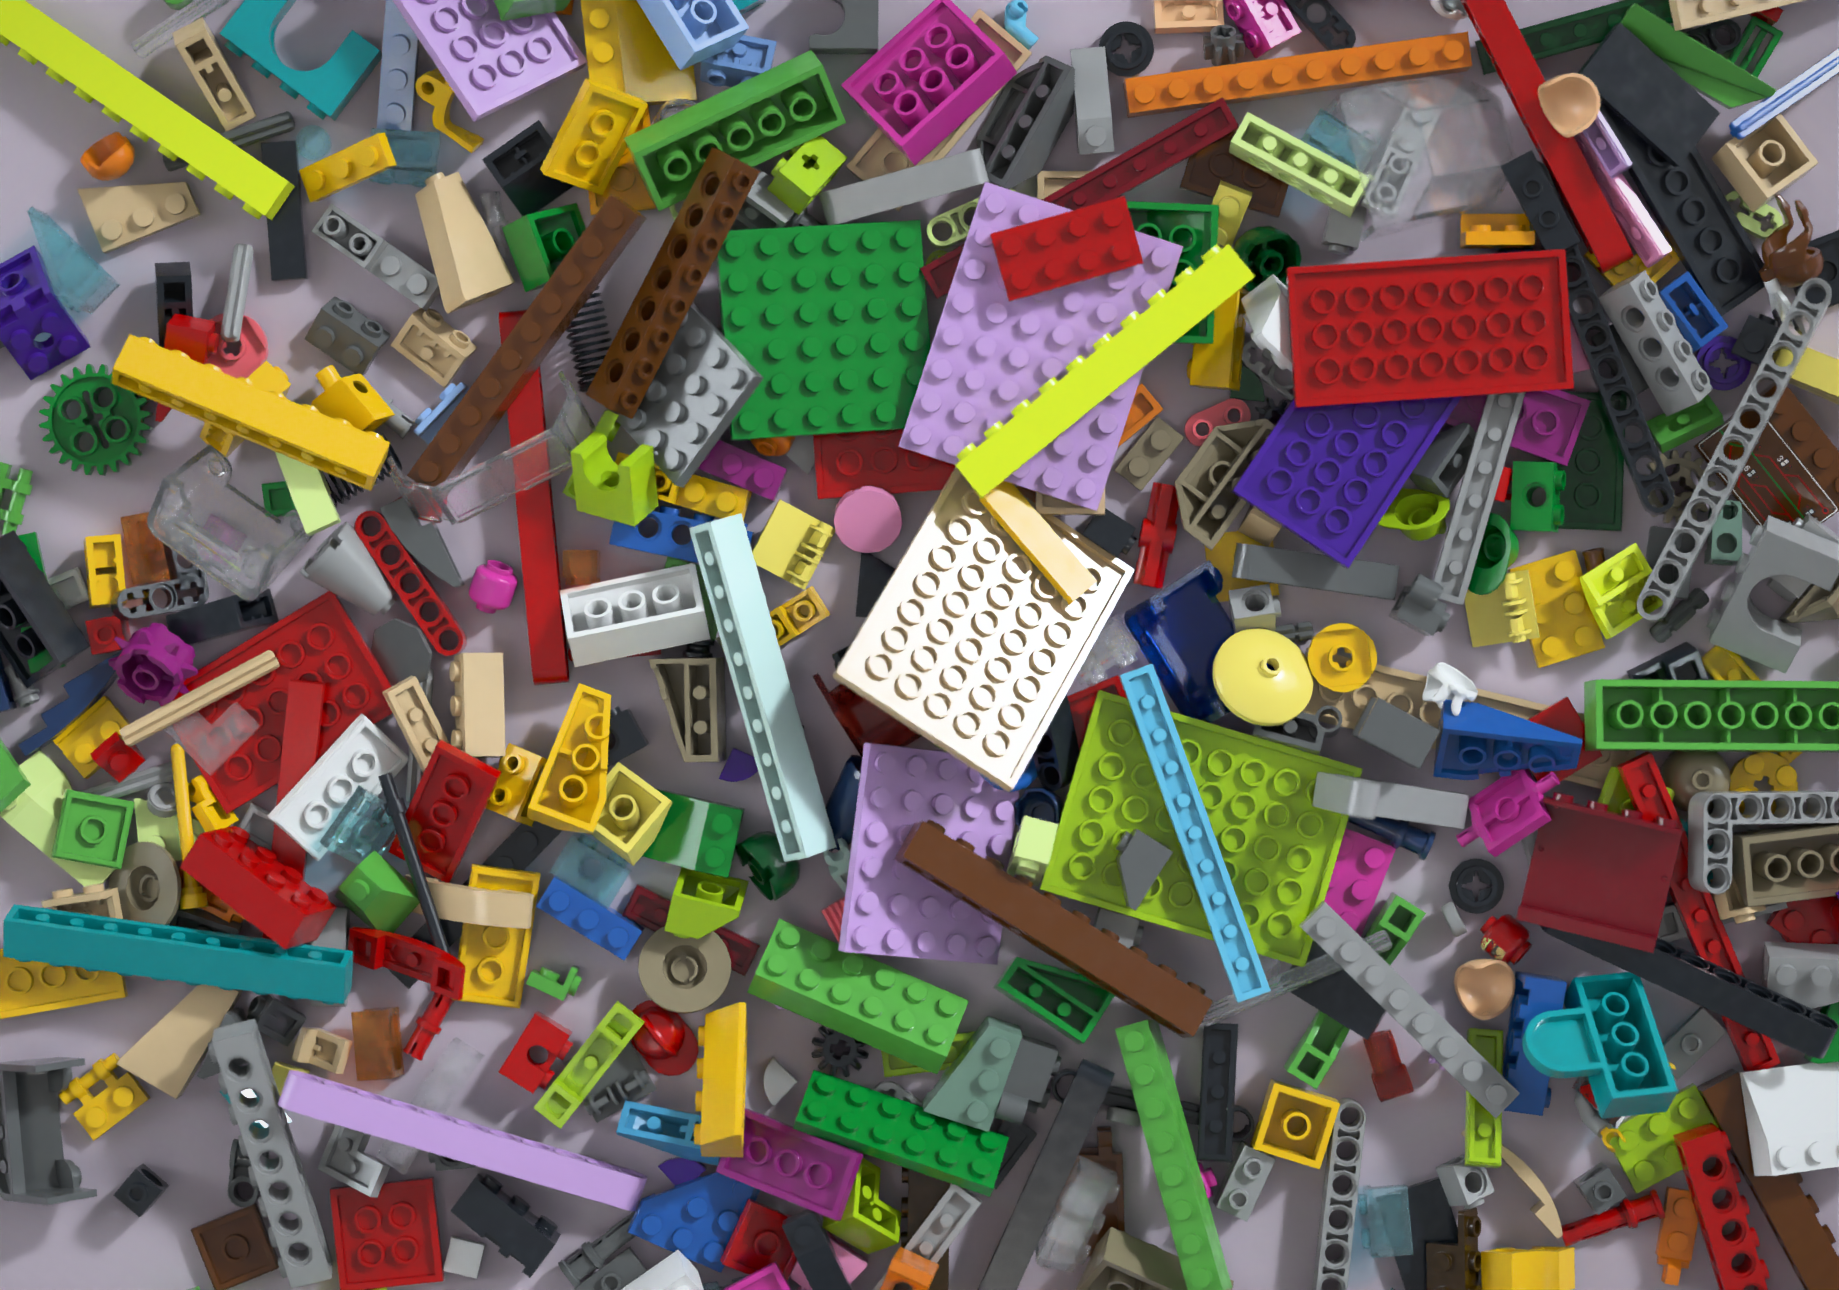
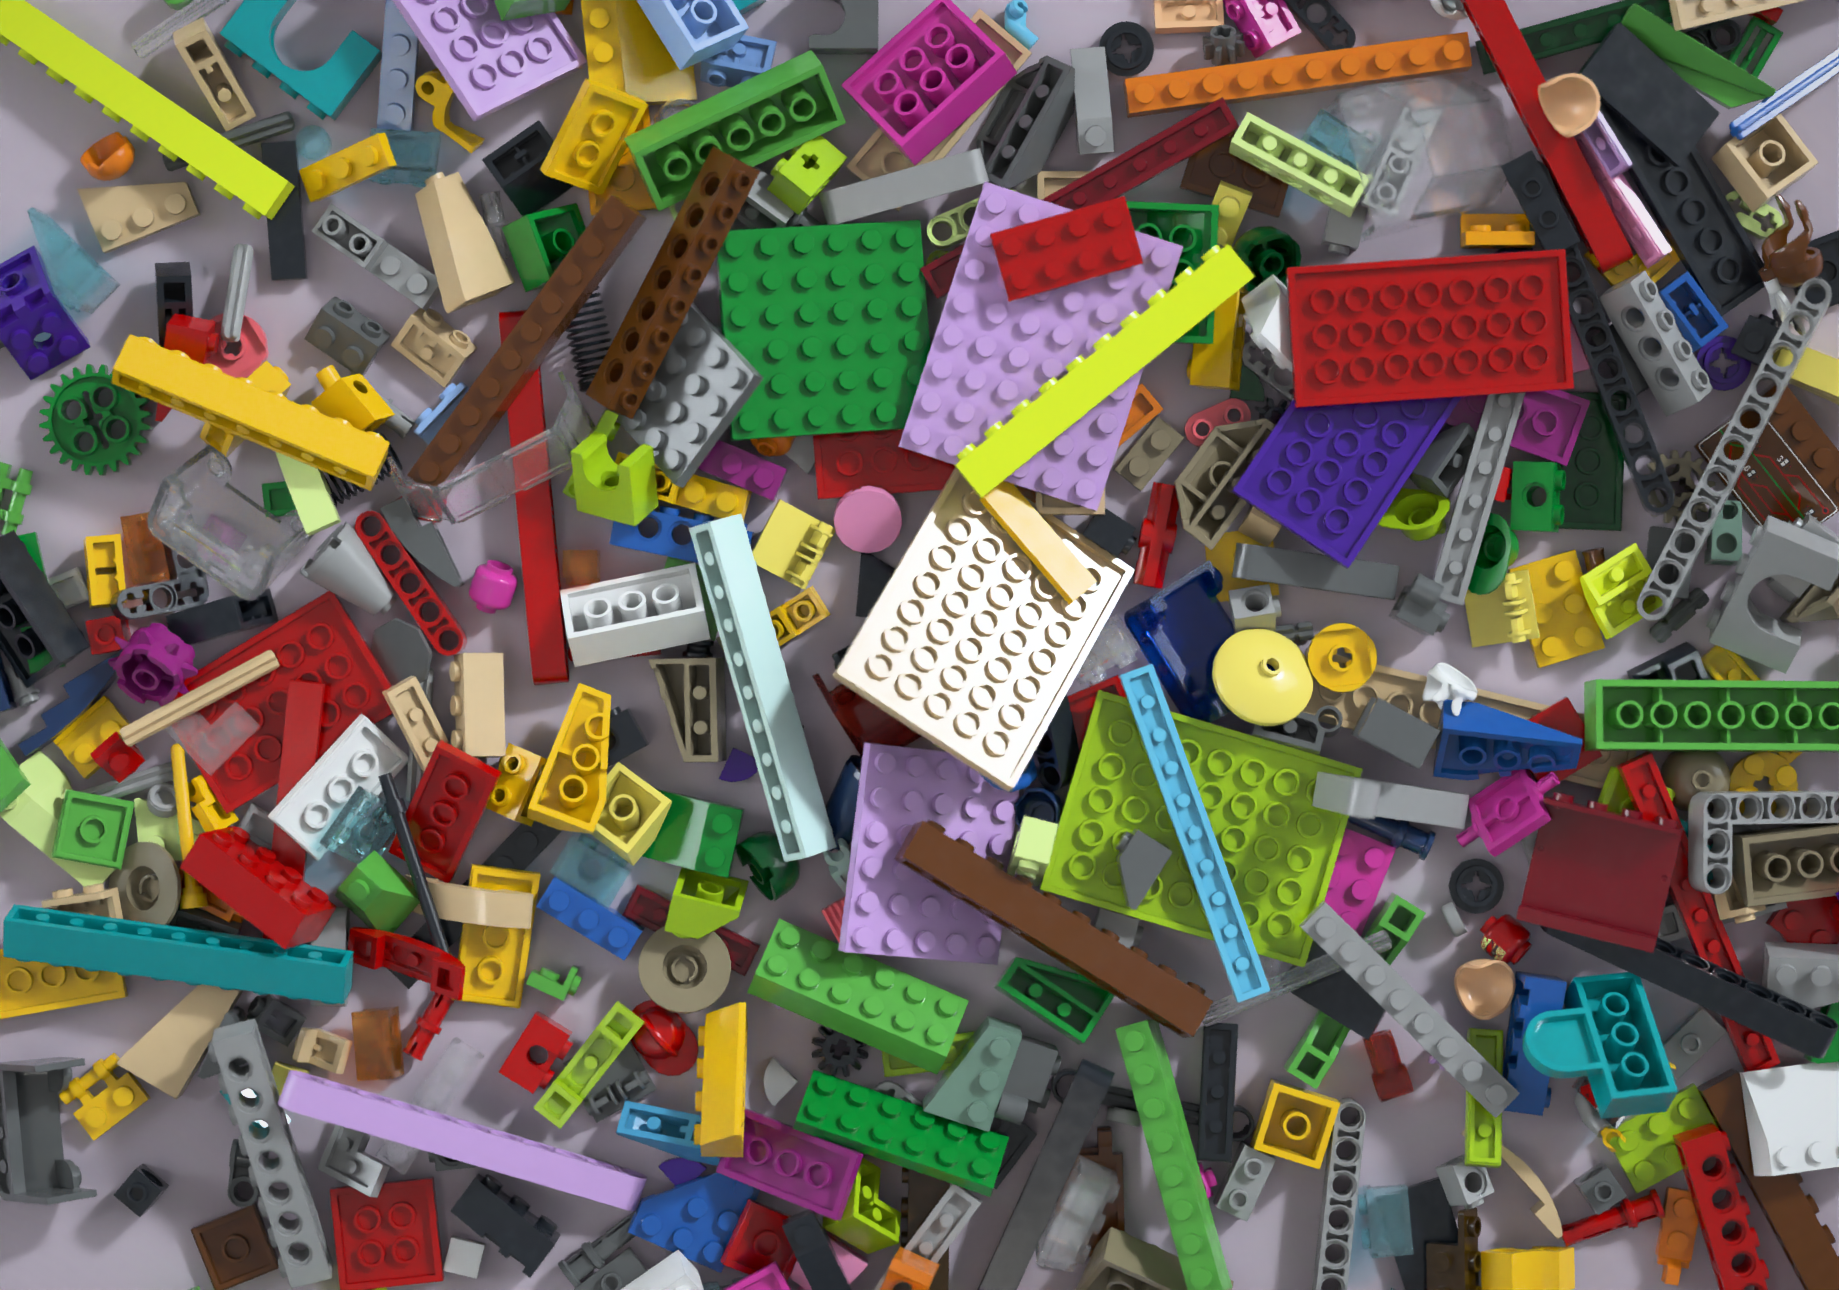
bright green plate [1646,395,1724,453] -> none

